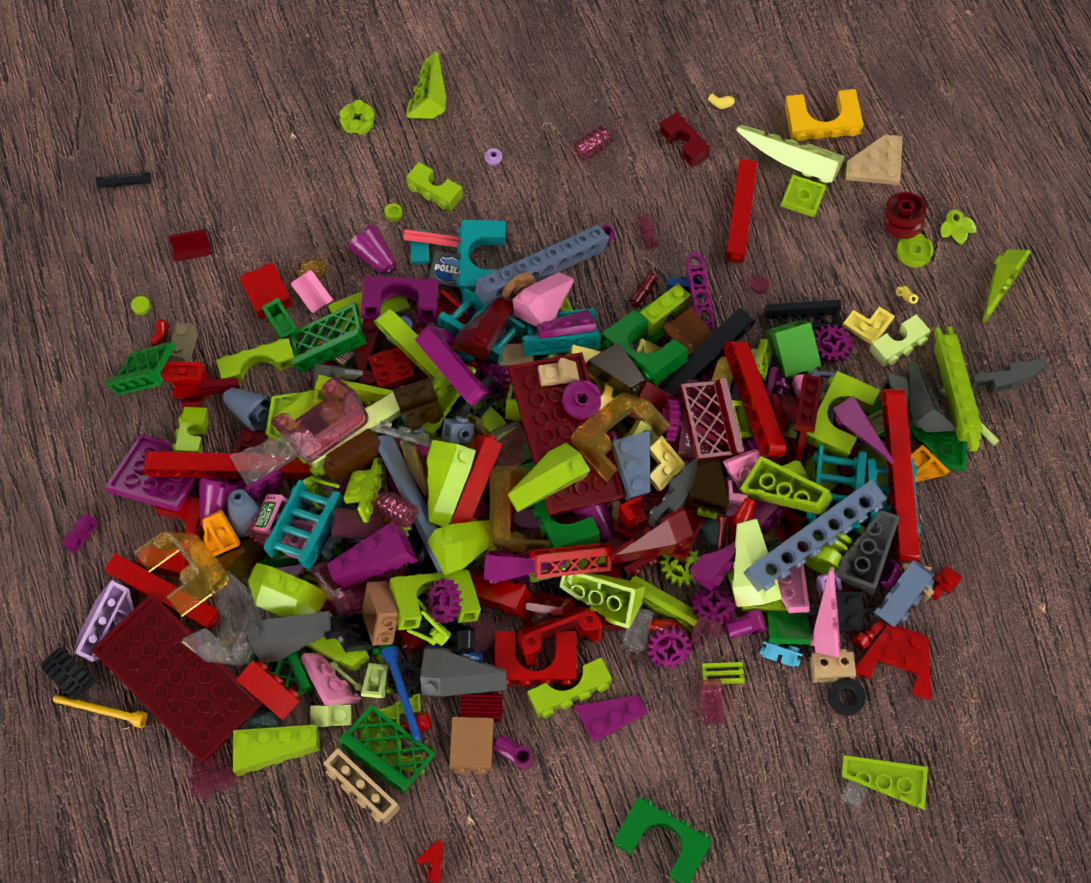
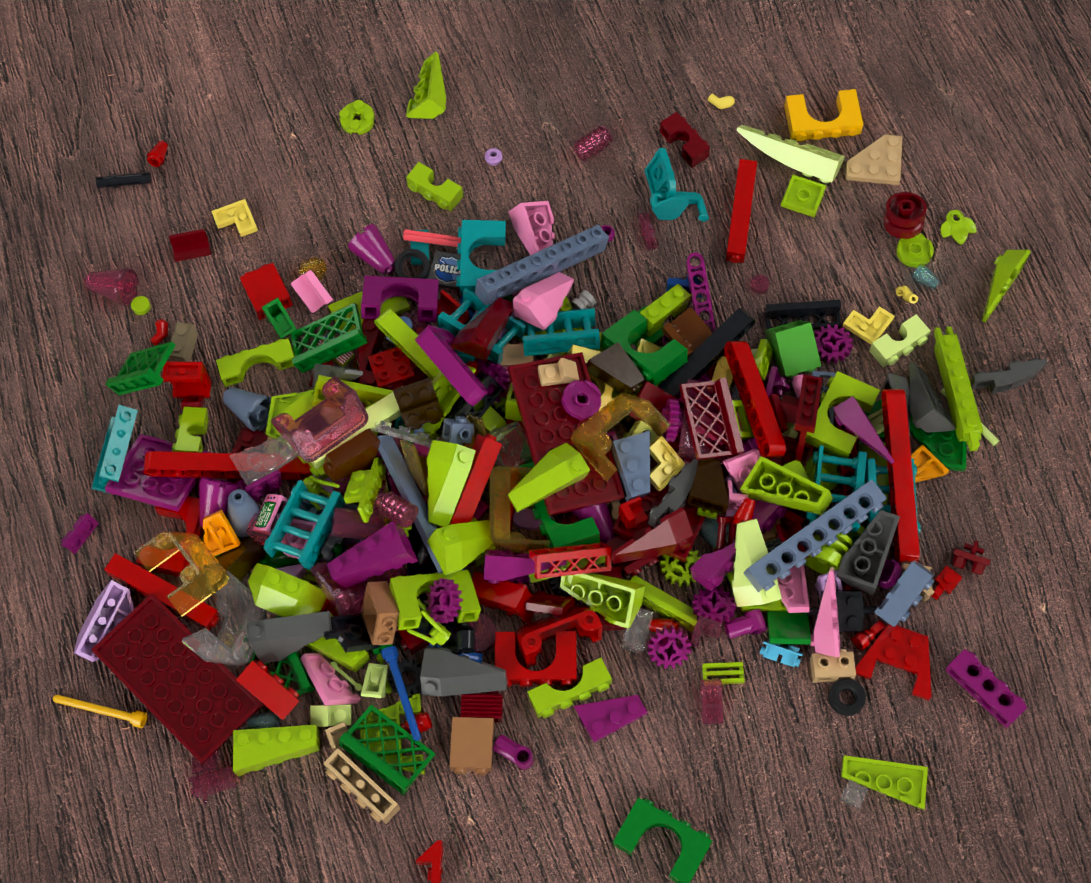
black tyre [40,647,95,700] -> none
dark red tile [198,377,239,396] -> none
lime tile [384,203,403,222] -> none
medium nougat tile [502,272,536,302] -> none
magenta wing [536,310,597,339] -> none
dark red pin [629,272,658,307] -> none
none -> clear pink cone [85,268,139,305]
none -> teal fence [91,405,138,494]
none -> red cone [147,141,168,167]
none -> light yellow plate [211,199,258,237]
none -> tan panel [325,722,348,751]
none -> black tyre [395,249,431,279]
none -> bright pink wedge [508,201,555,255]
none -> light grey wheel [570,290,596,310]
none -> teal plate [644,148,709,222]
none -> clear light blue cone [912,264,940,289]
none -> magenta brick [945,649,1028,729]
none -> dark red hips [952,540,991,575]

